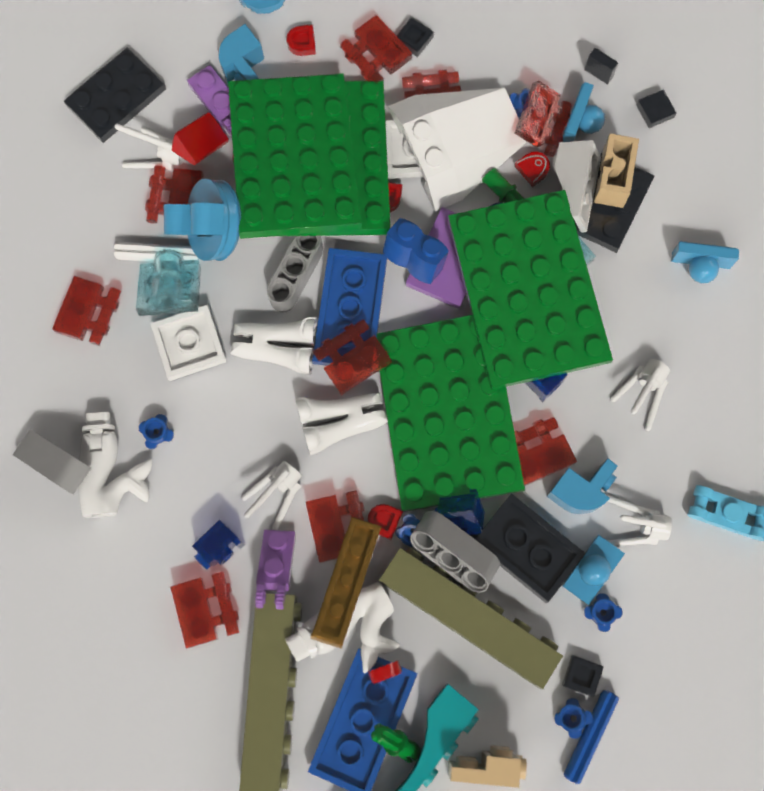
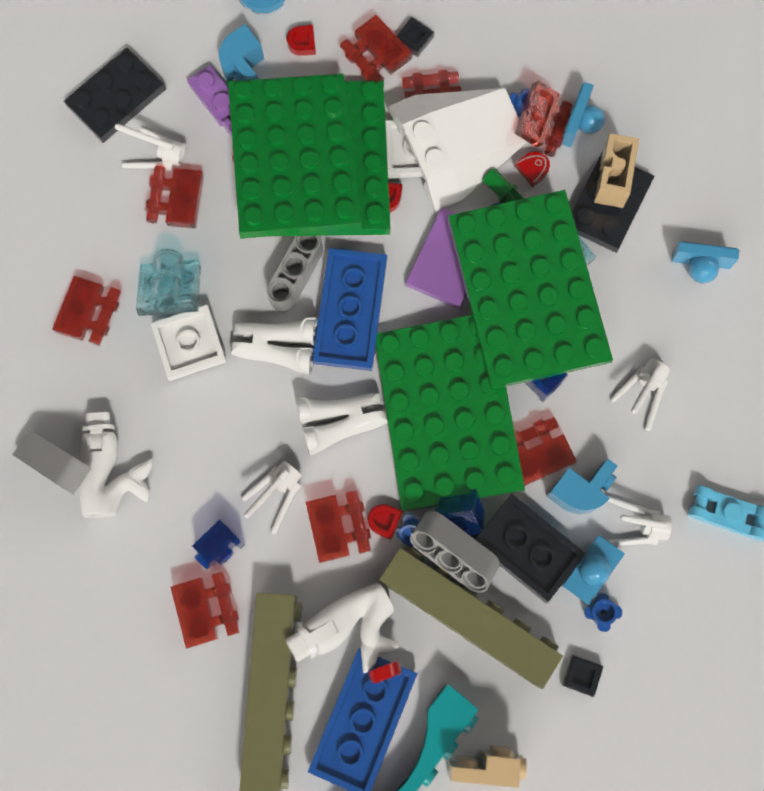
white axle [114,242,201,264] -> none
blue plate [139,414,174,449] -> none
dark azure piece [164,179,241,261] -> none
red slope [171,112,229,166] -> none
medium lavender hinge [255,530,296,609] -> none
pearl gold tile [310,517,381,649] -> none
clear red plate [312,319,392,395] -> none
green axle [371,723,420,763] -> none
blue brick [383,218,449,284] -> none
white slope [553,140,601,232] -> none
blue plate [554,698,593,739] -> none
blue axle [564,690,619,784] -> none
black tile [584,48,618,85] -> none
black tile [636,89,677,128] -> none

